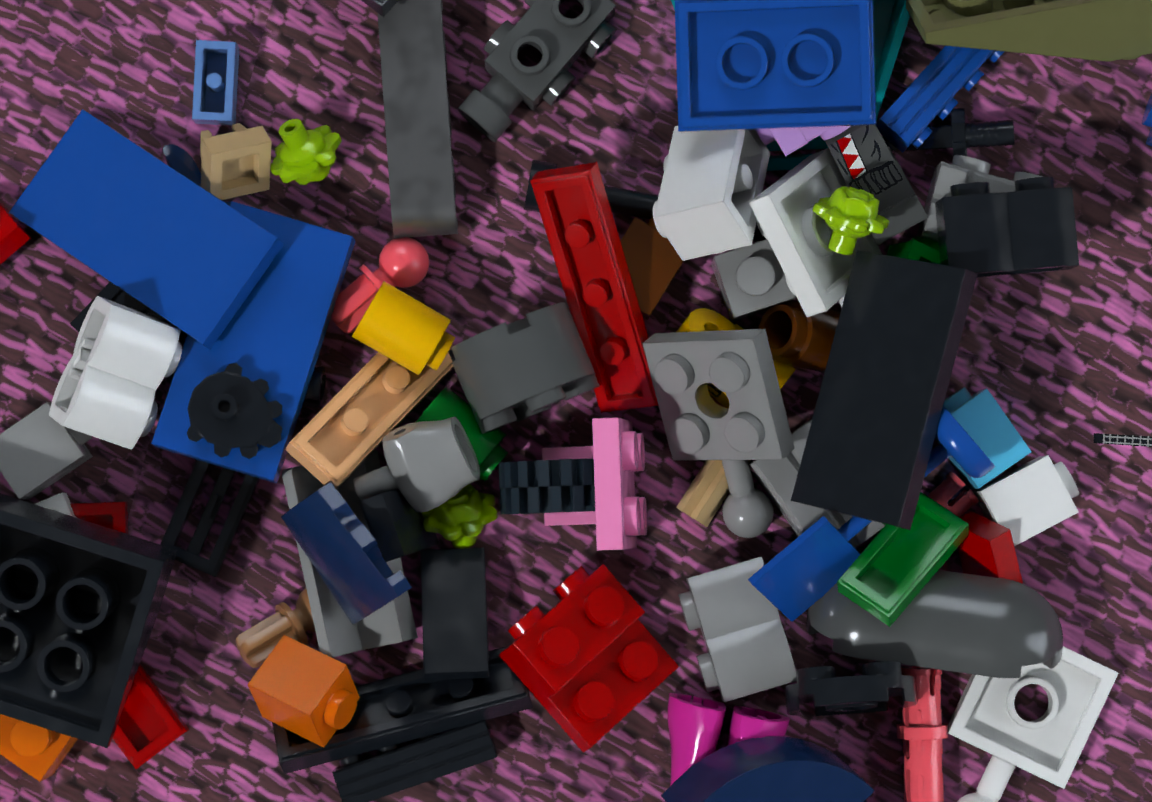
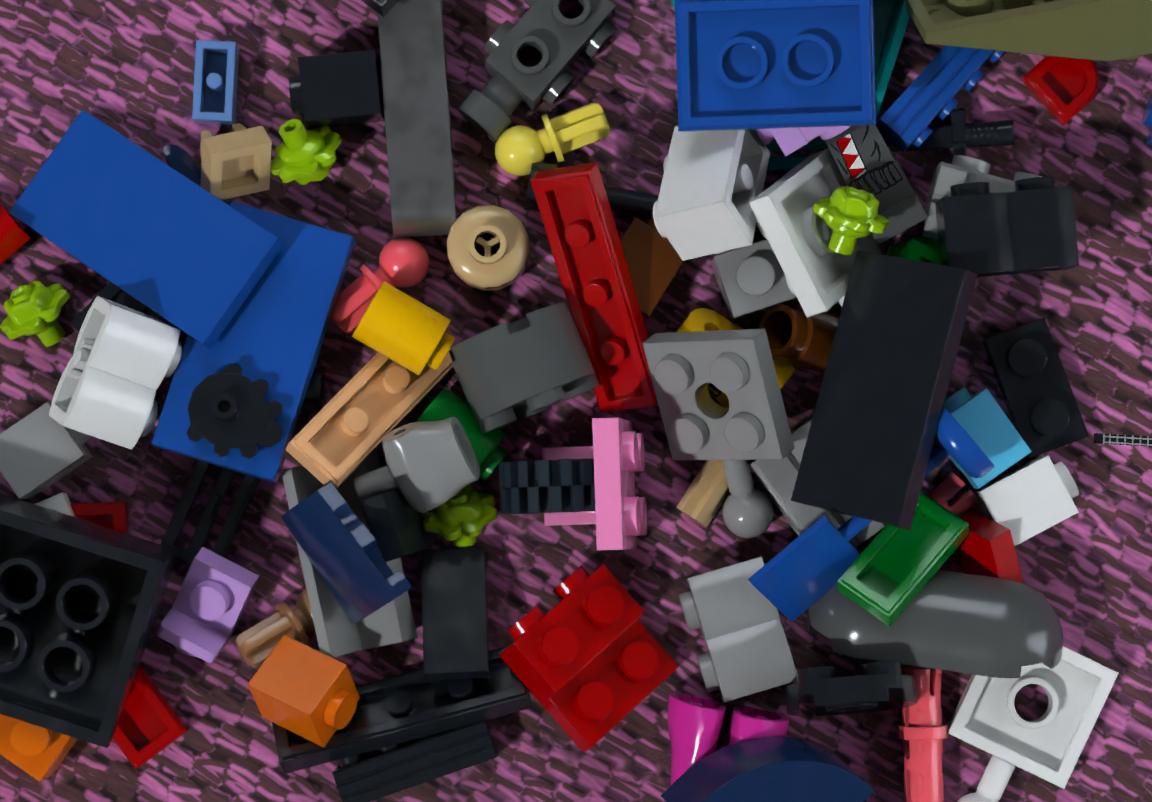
none -> lime plant [0,280,70,347]
none -> lavender bracket [156,547,259,663]
none -> black brick [289,50,385,129]
none -> tan head [446,205,530,291]
none -> light yellow axle [495,102,610,176]
none -> black plate [982,317,1089,459]
none -> red tile [1020,56,1099,126]

